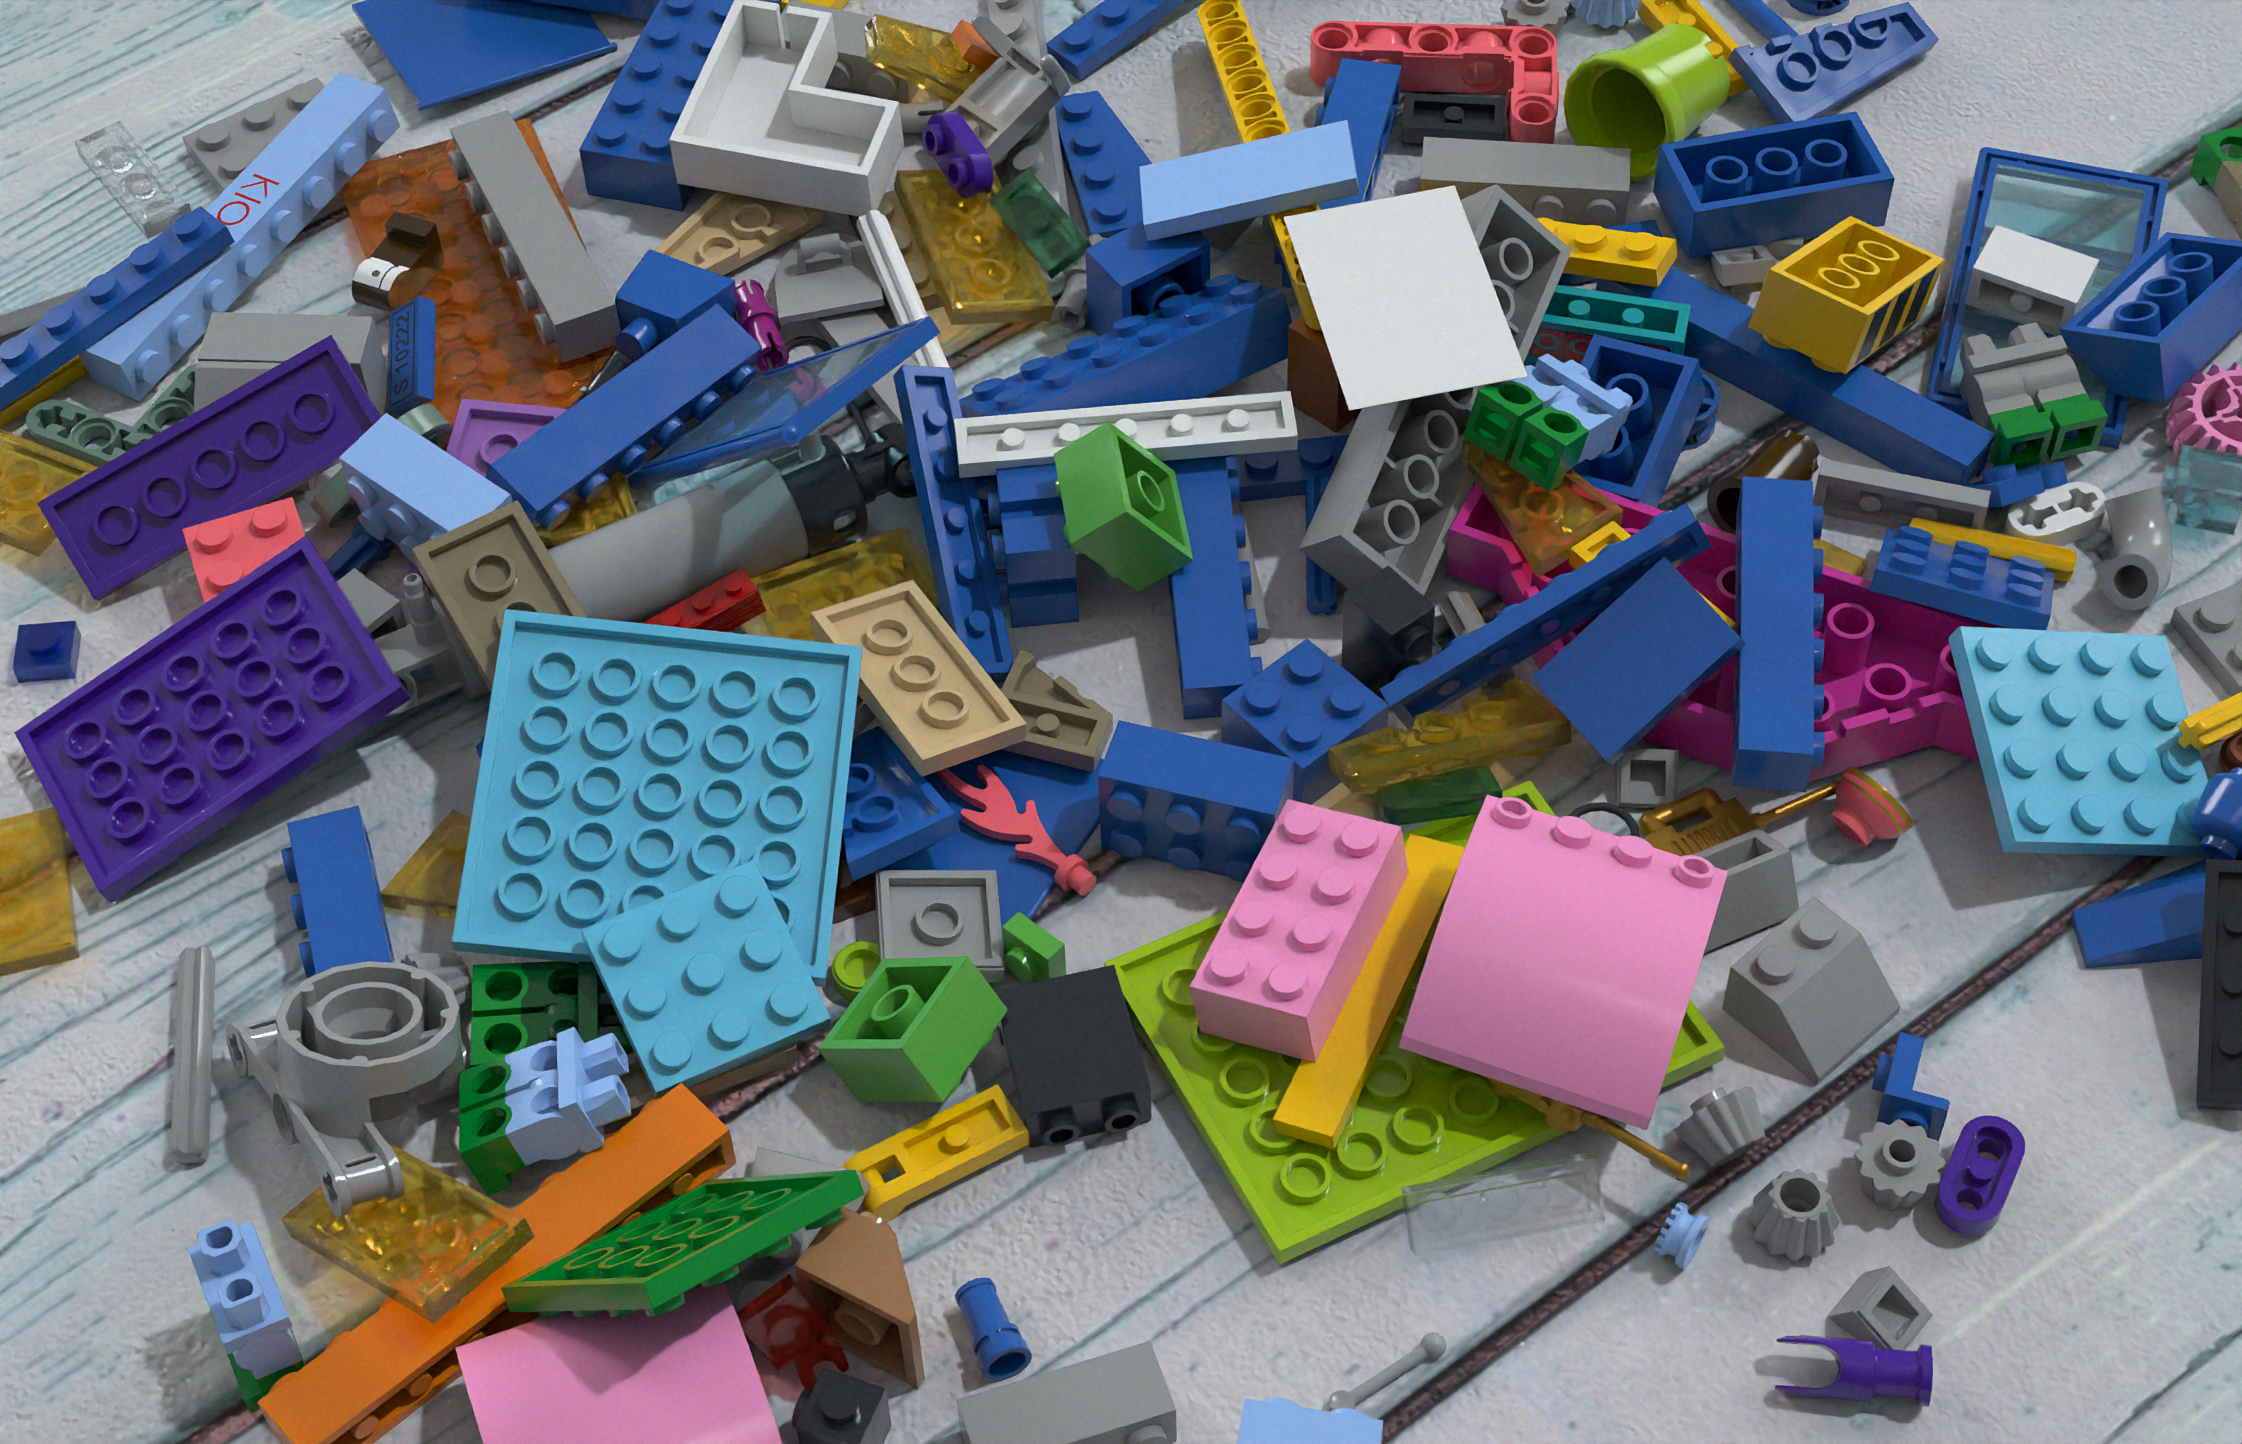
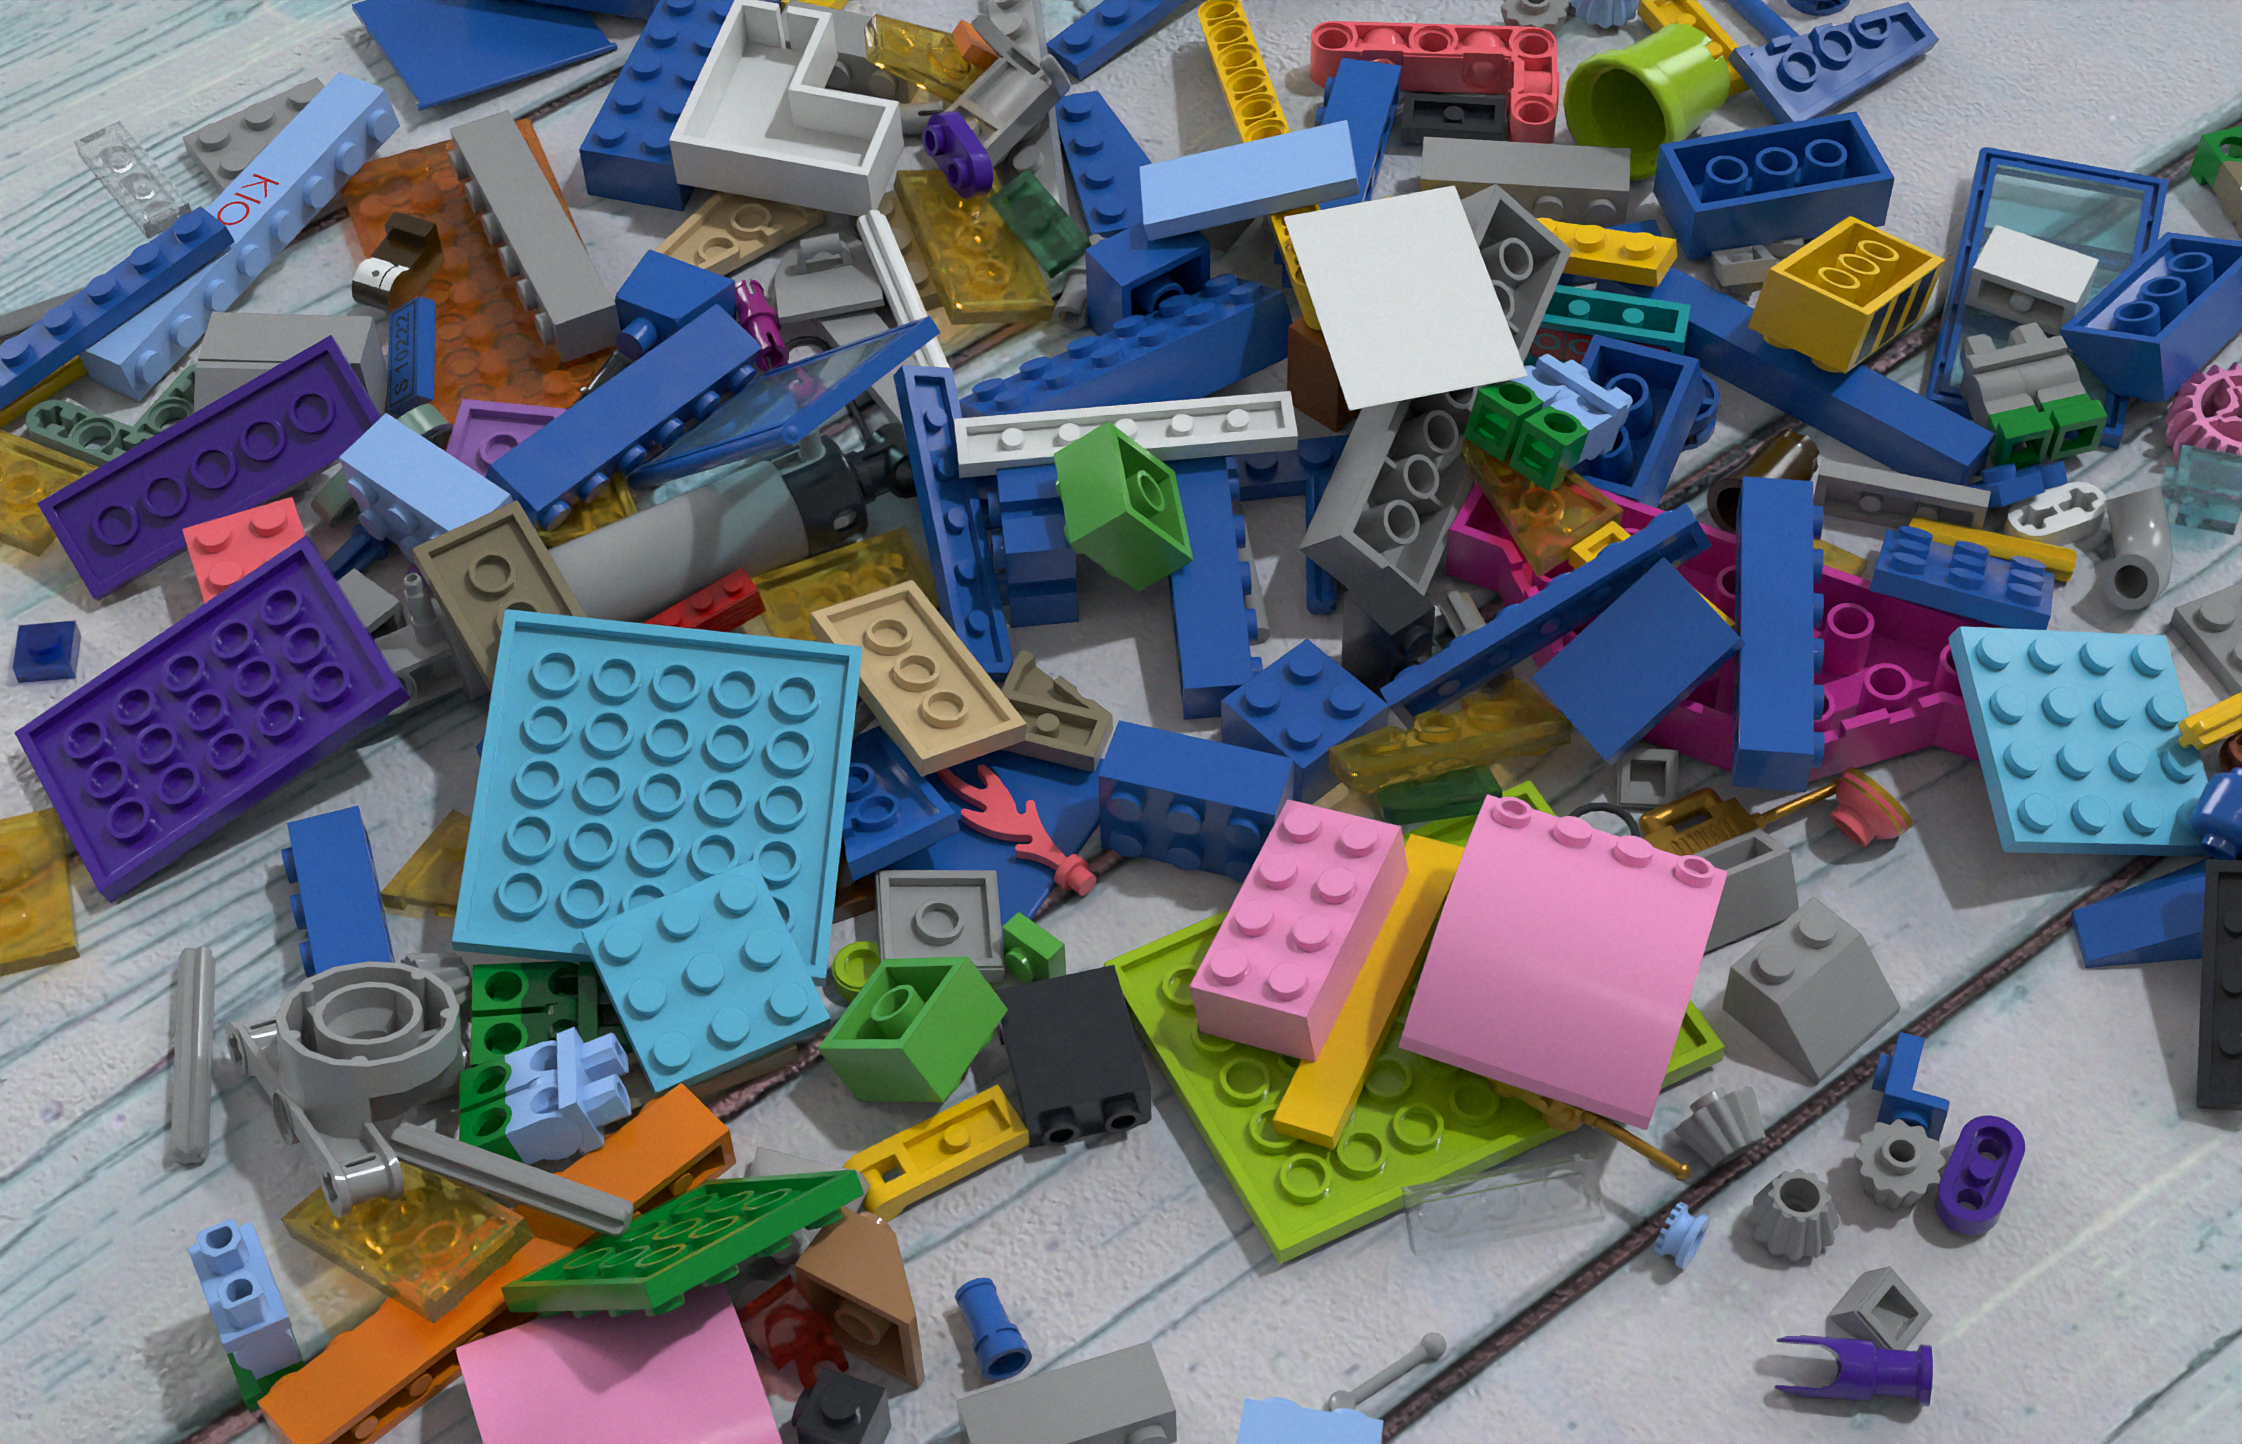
none -> light grey axle [389,1122,634,1238]

